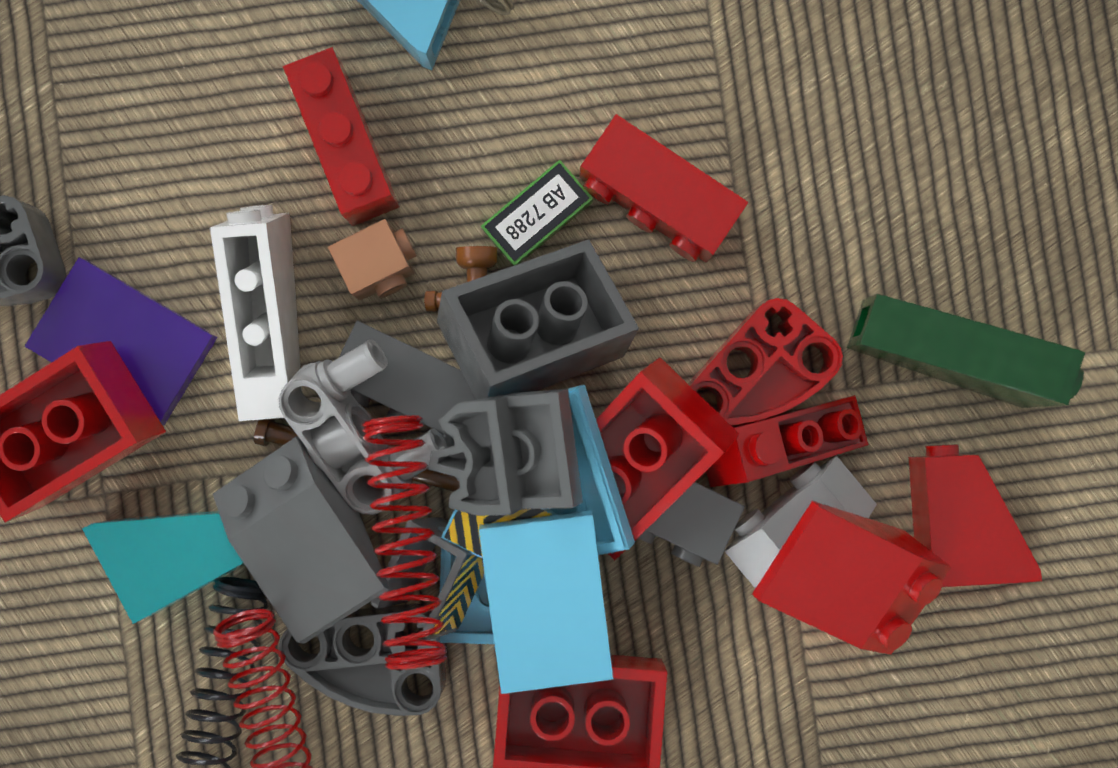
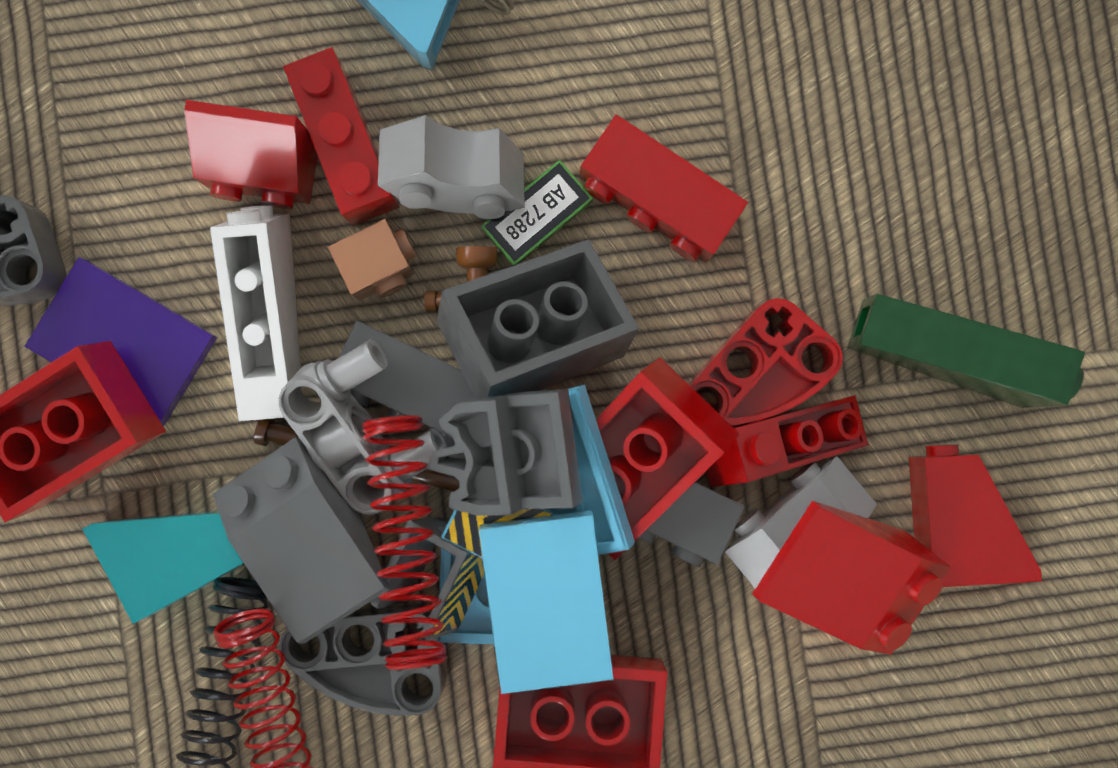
none -> slope [184,100,318,209]
none -> light grey brick [378,115,525,219]

